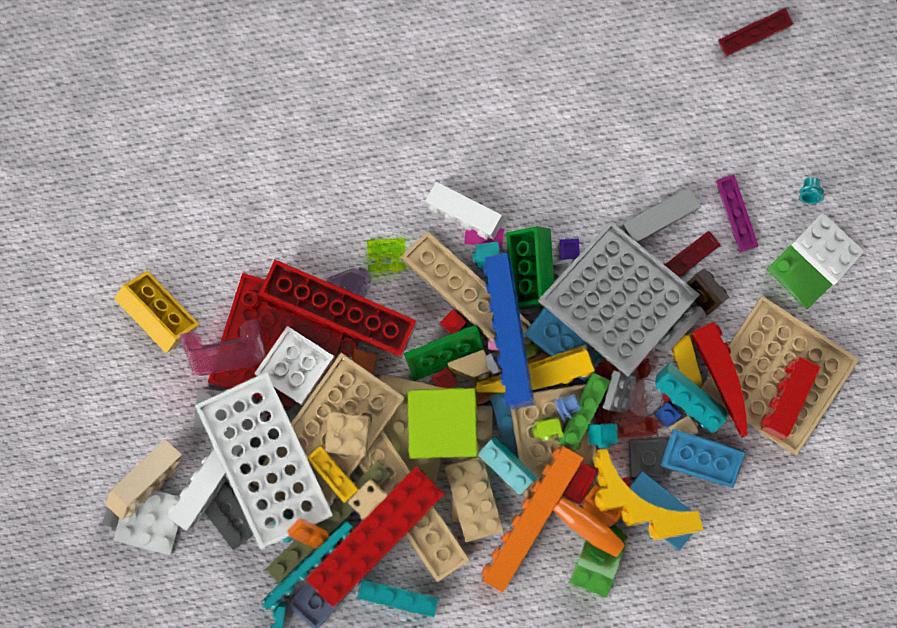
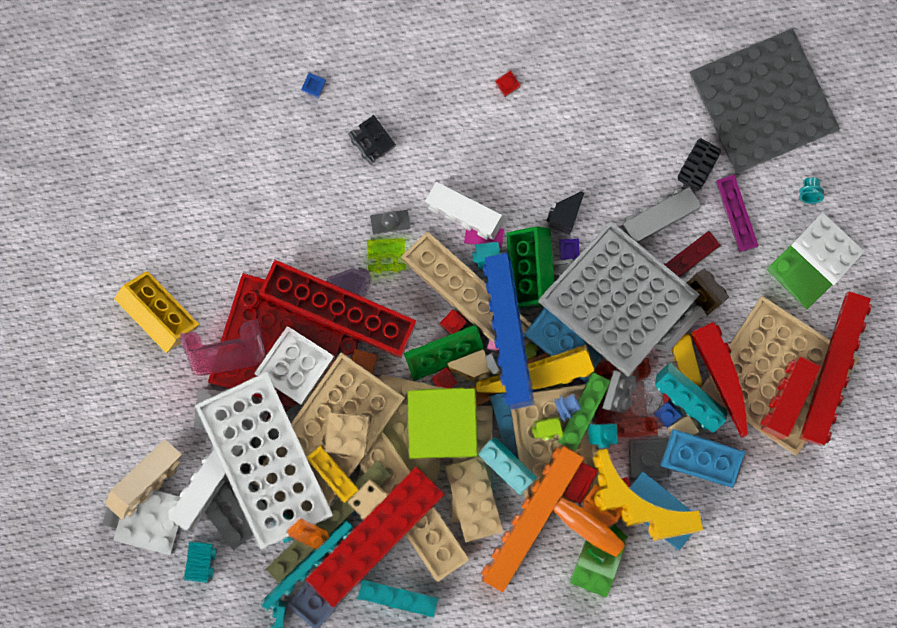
dark red plate [717,8,794,58] -> none
none -> teal brick [184,541,217,583]
none -> blue plate [301,72,326,98]
none -> black plate [348,115,396,164]
none -> dark grey tile [370,210,411,235]
none -> red plate [495,71,521,97]
none -> black slope [547,191,585,235]
none -> black tyre [677,138,721,191]
none -> dark grey plate [690,28,840,174]
none -> red brick [799,291,872,446]

